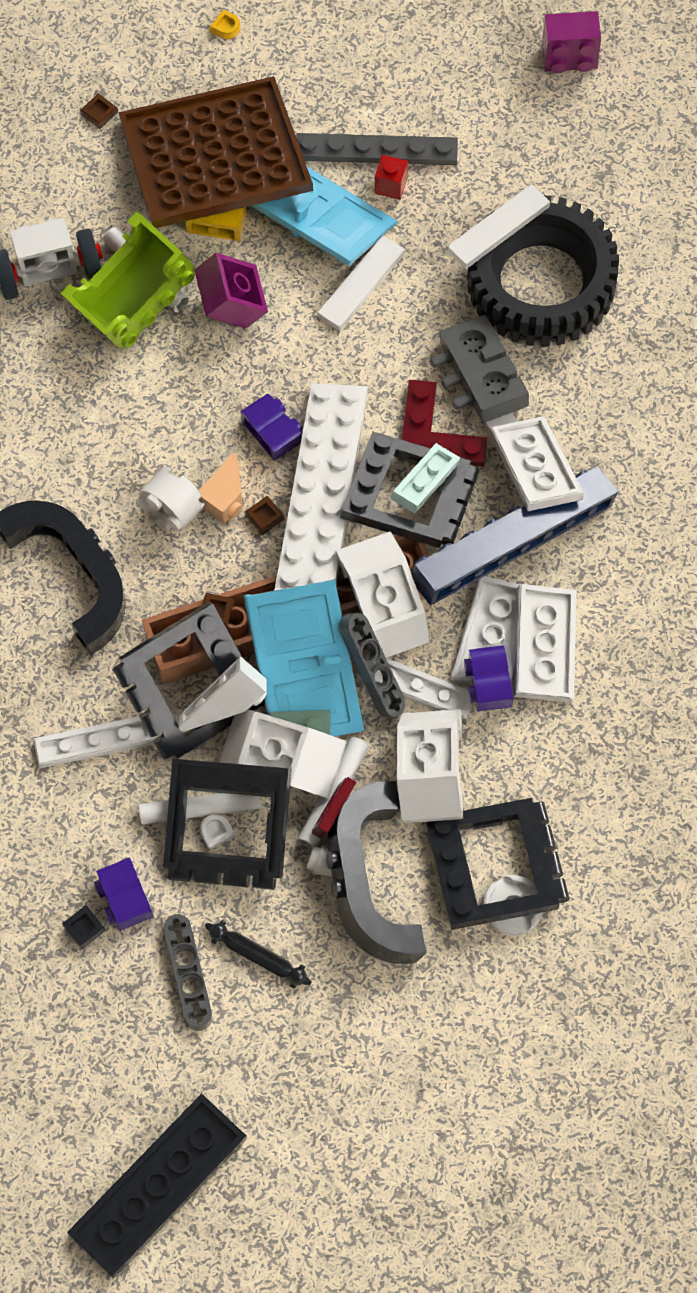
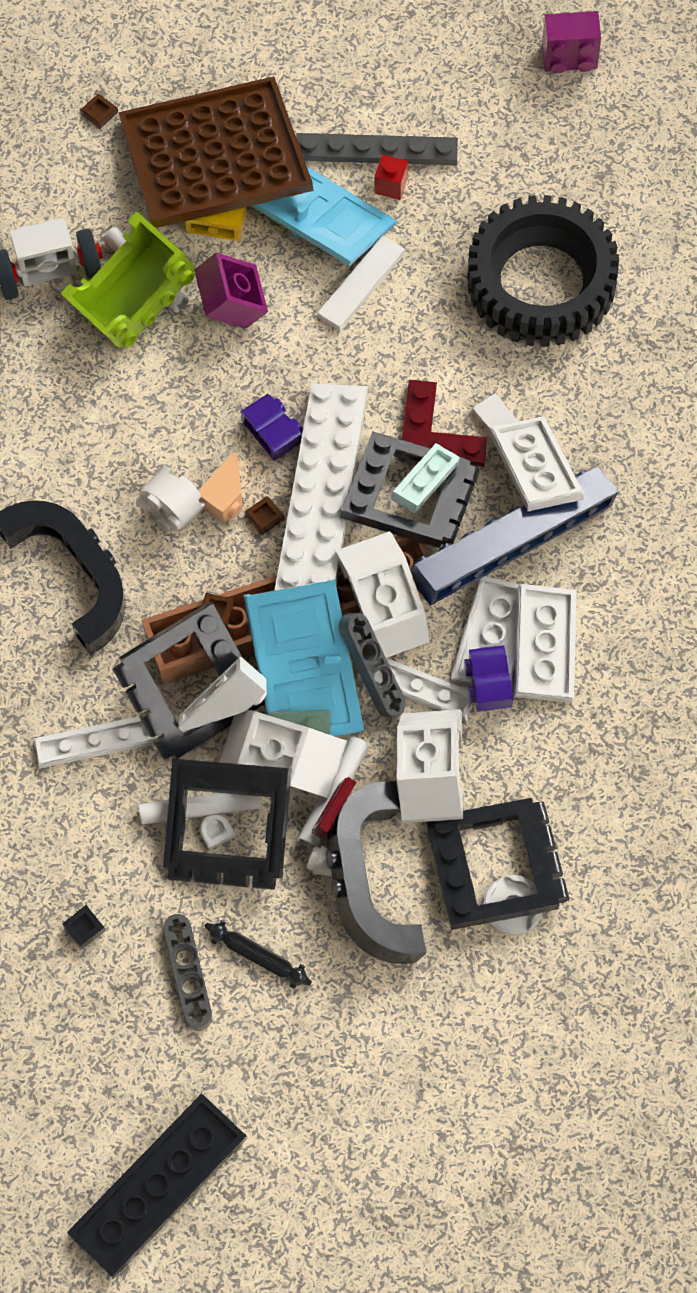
dark purple brick [94,857,154,931] -> none
yellow tile [209,9,241,39] -> none
dark grey piece [430,314,529,424] -> none
white tile [448,184,550,269] -> none

